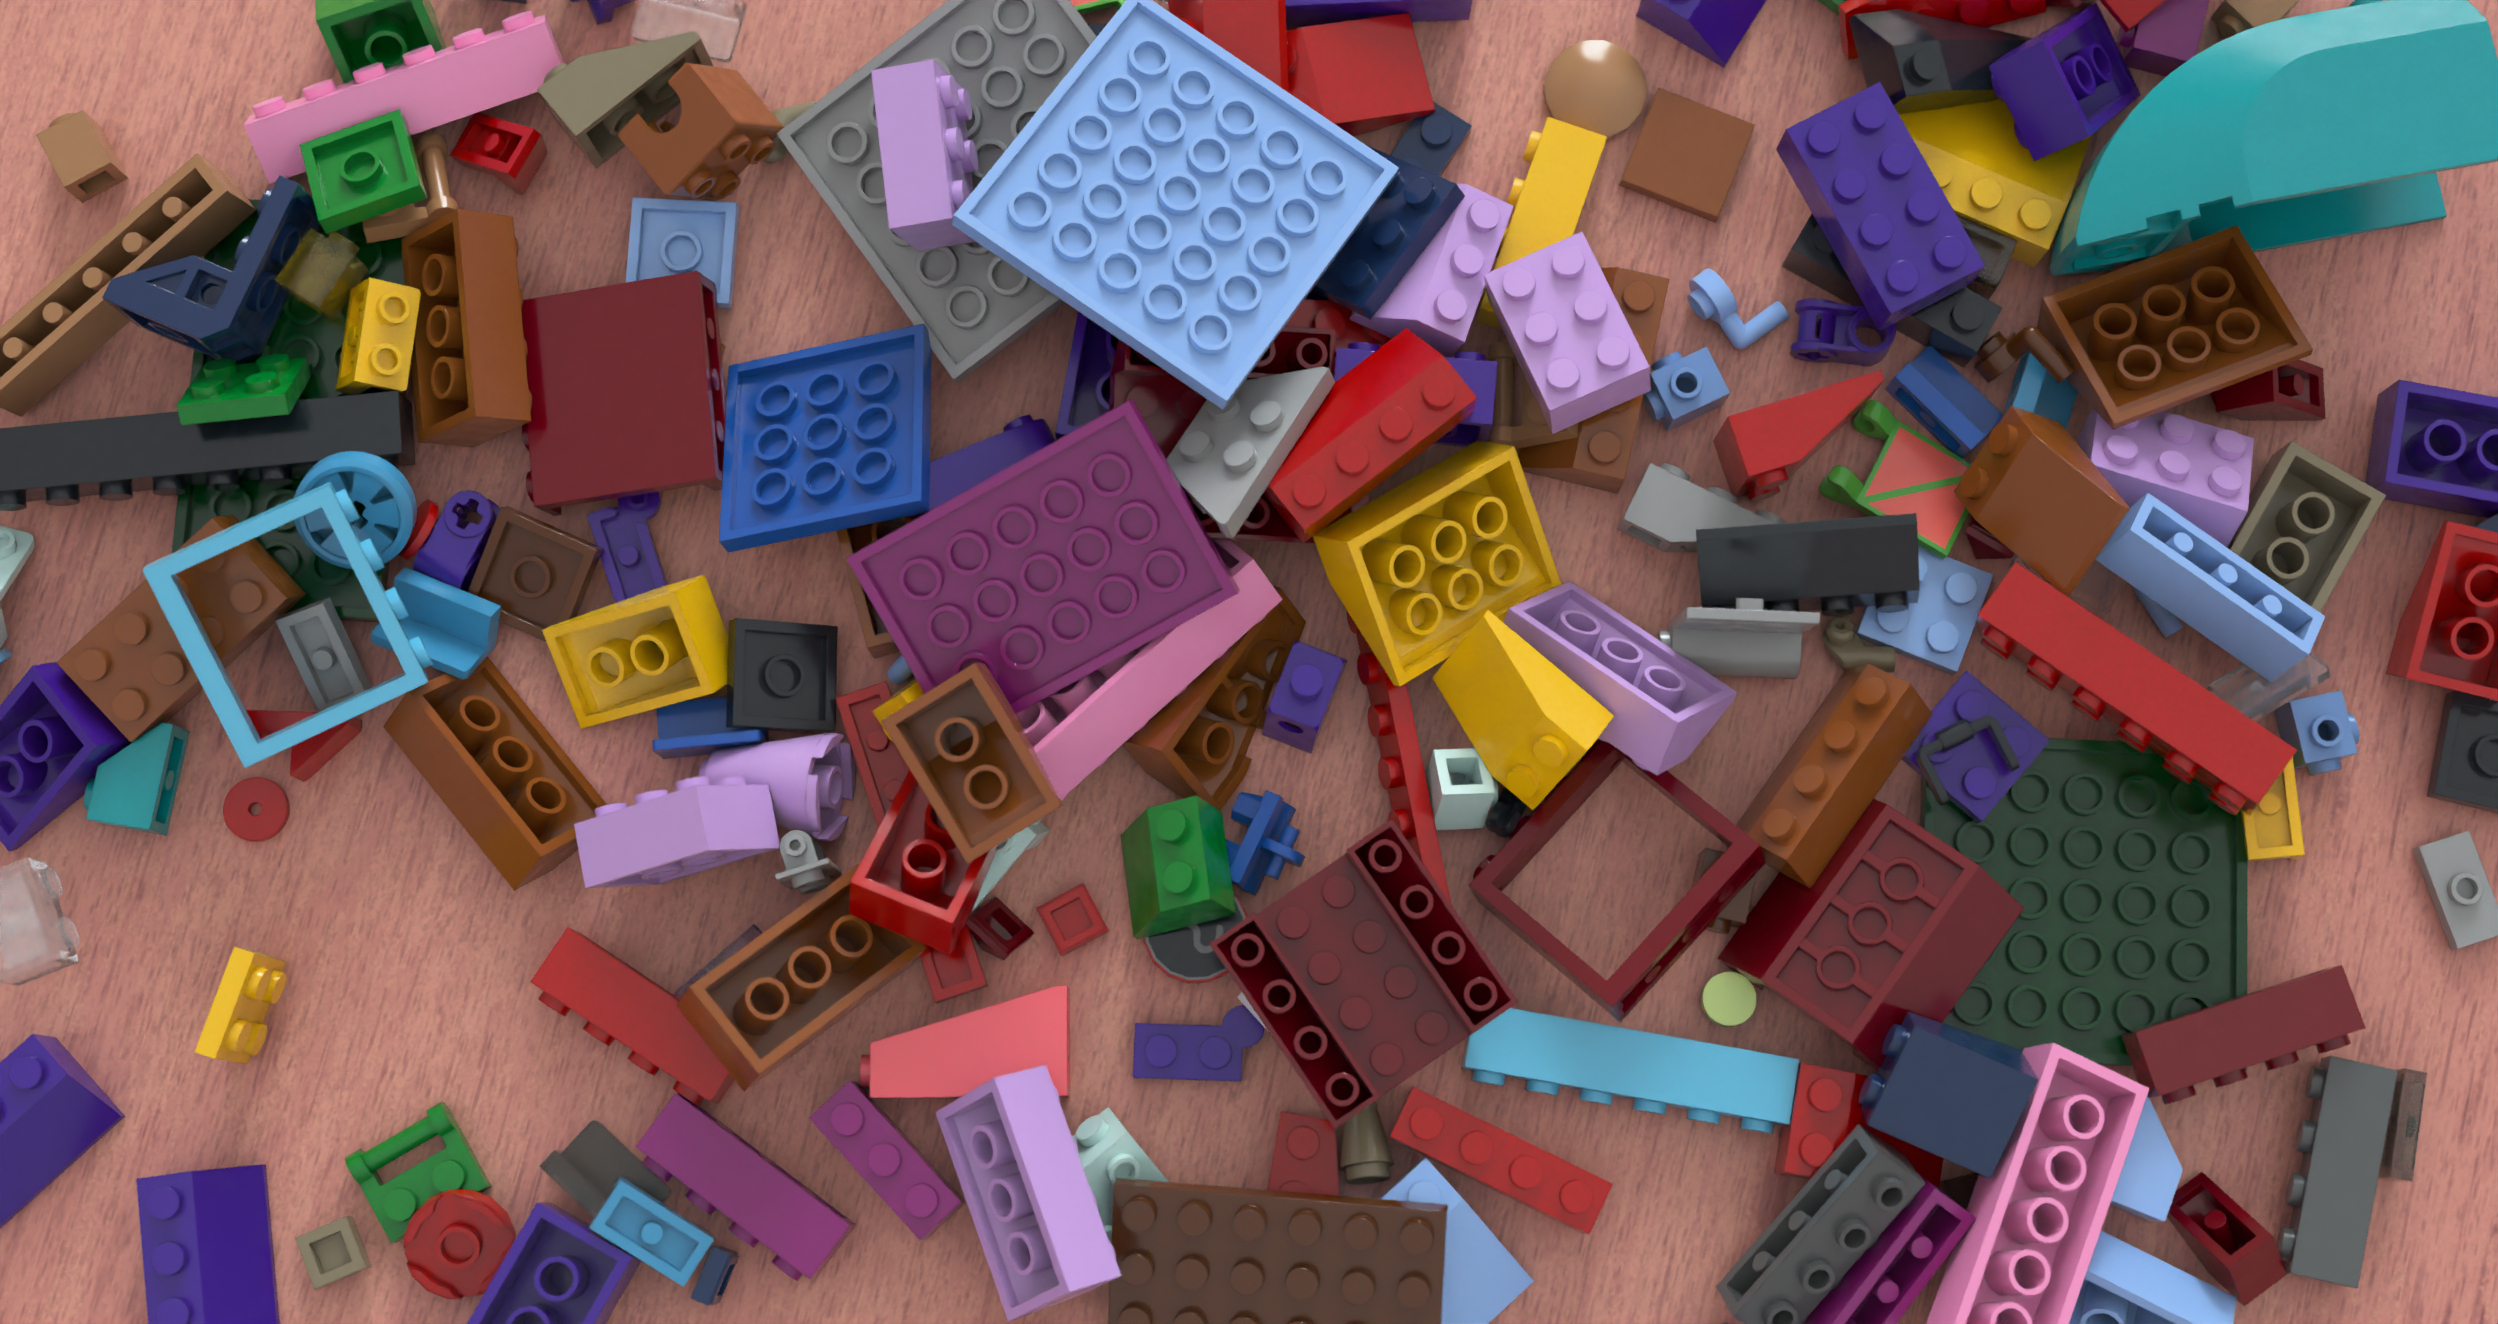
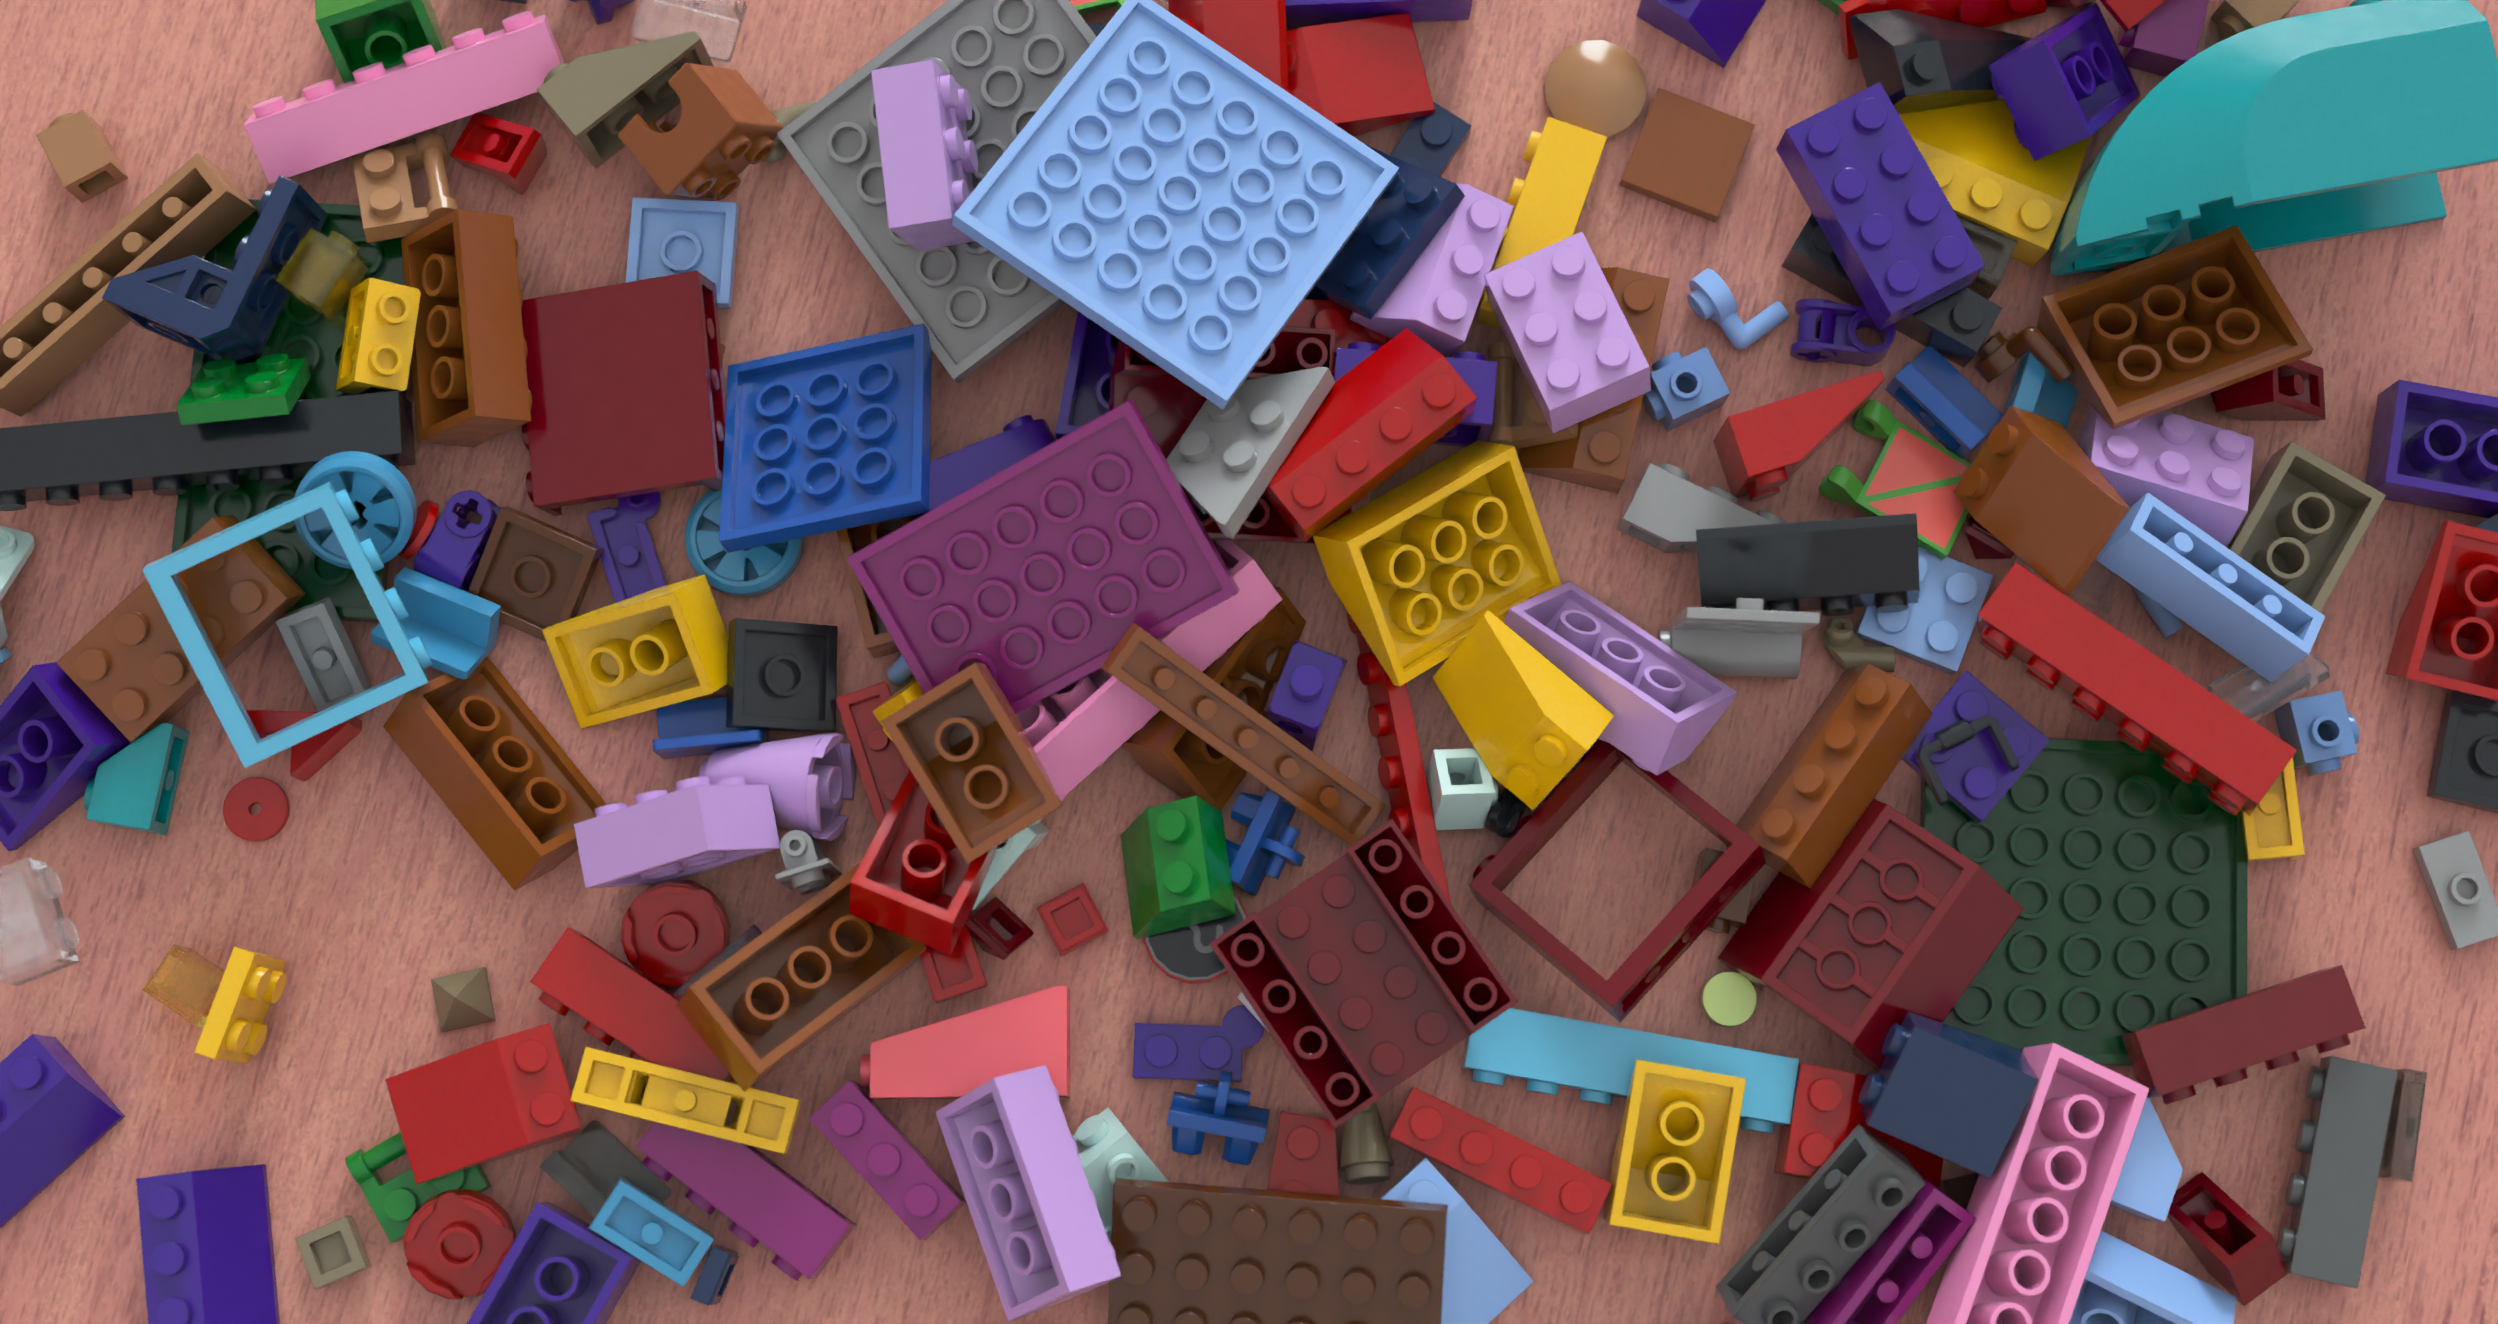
green plate [300,109,427,234] -> none
none -> clear yellow brick [142,944,225,1027]
none -> red slope [385,1023,582,1185]
none -> dark tan slope [431,967,496,1032]
none -> yellow hinge [570,1047,802,1155]
none -> red tile [621,879,731,988]
none -> dark azure wheel [685,490,804,597]
none -> dark orange plate [1101,623,1386,846]
none -> blue hips [1167,1070,1270,1165]
none -> yellow slope [1603,1059,1746,1244]

